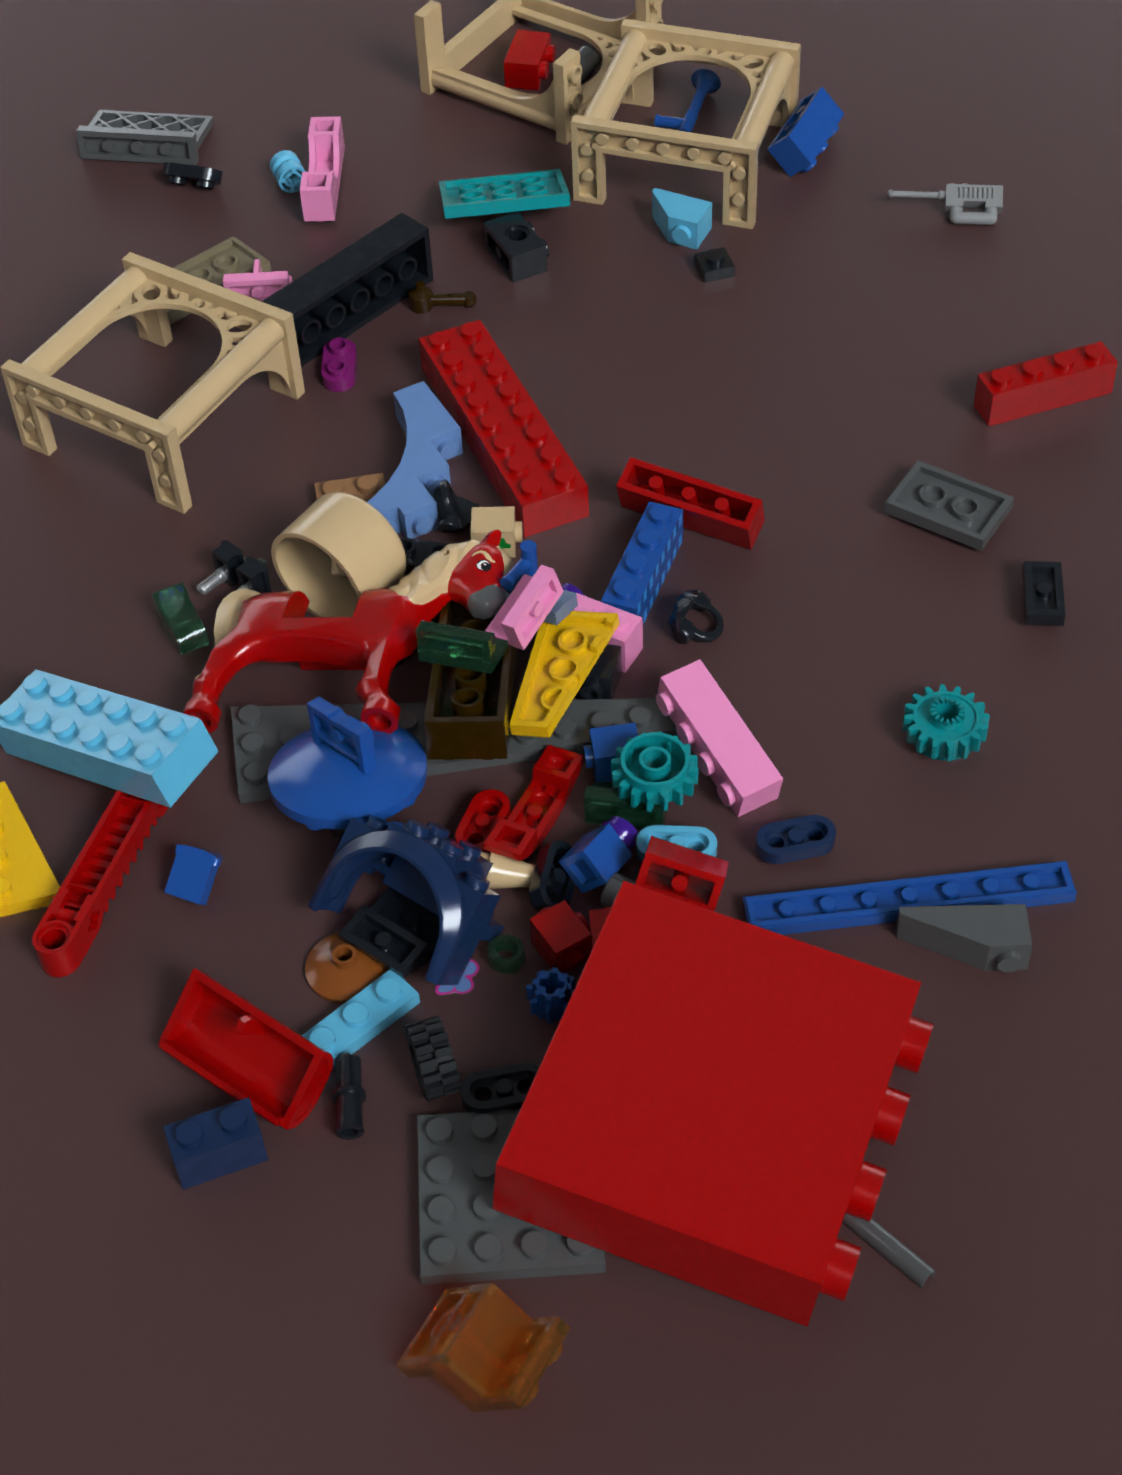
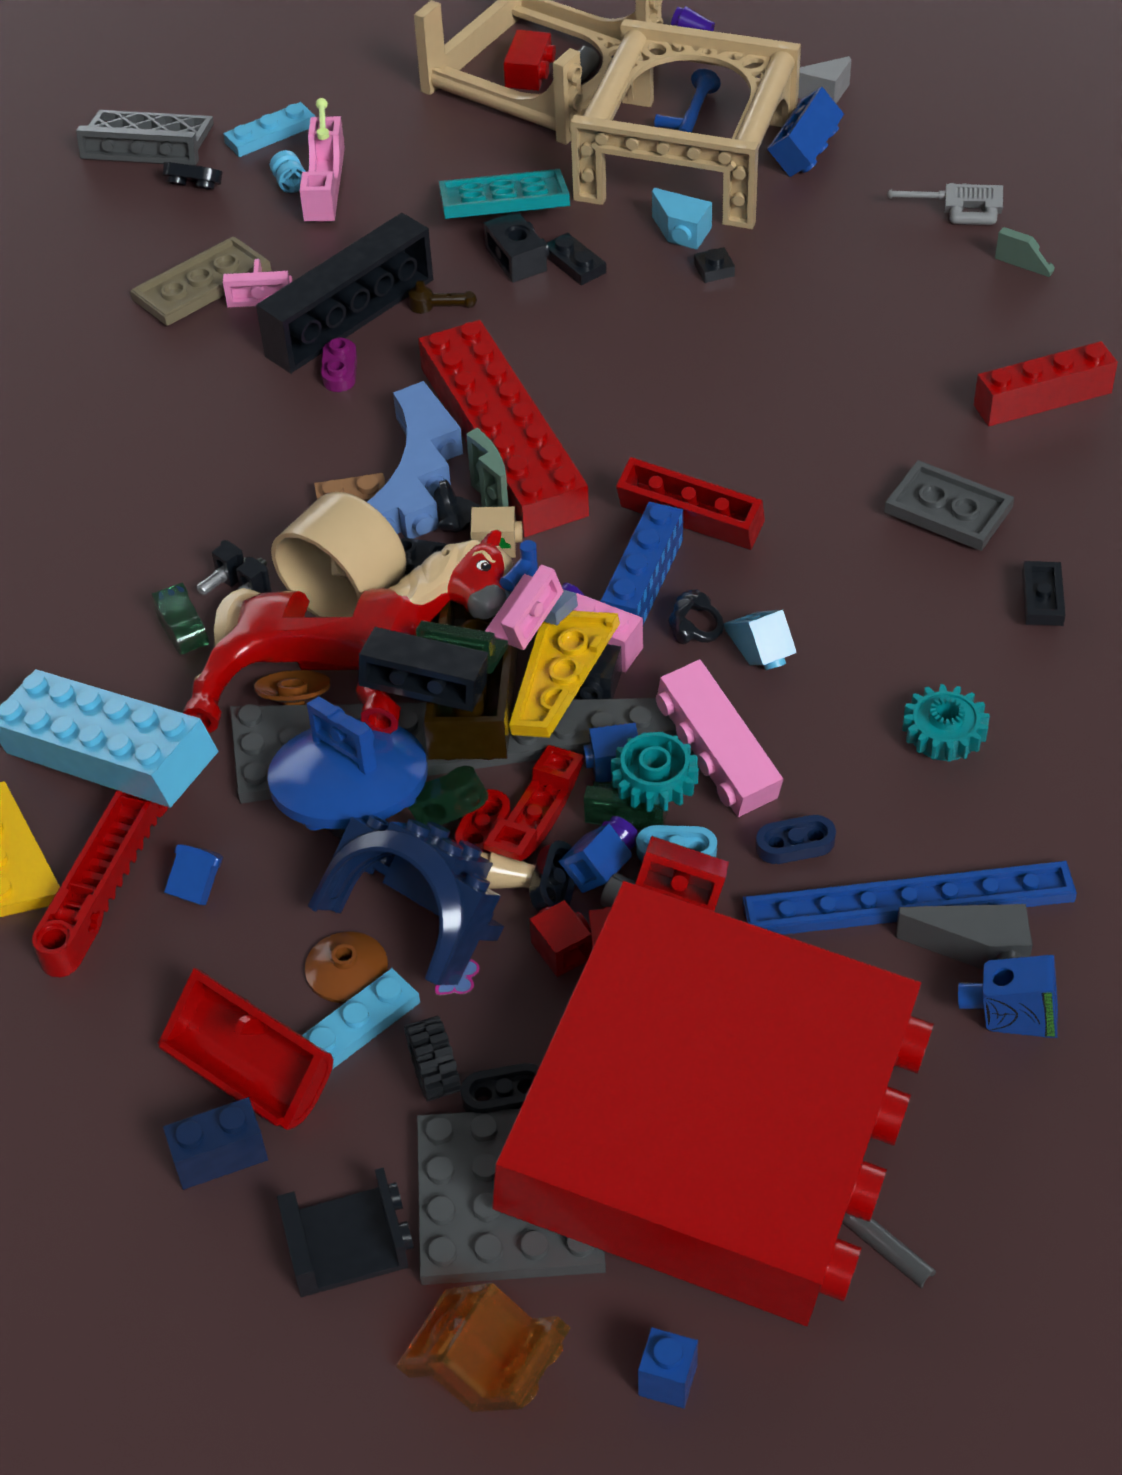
tan arch [0,252,305,514] -> none
black axle [332,1053,367,1140] -> none
black slope [338,887,440,978] -> none
clear green axle [487,934,526,975] -> none
blue gear [526,967,575,1023] -> none
none -> medium azure plate [223,102,315,157]
none -> dark orange dish [254,670,331,705]
none -> black panel [277,1167,414,1298]
none -> yellowish green hinge [316,98,329,140]
none -> black brick [359,627,488,712]
none -> clear green leg [408,765,489,825]
none -> sand green slope [466,427,508,507]
none -> black plate [546,232,607,286]
none -> blue brick [638,1327,698,1409]
none -> dark purple cone [671,6,715,31]
none -> slope [724,610,797,670]
none -> light grey slope [798,56,851,103]
none -> blue torso [958,955,1058,1038]
none -> sand green tile [995,227,1055,277]

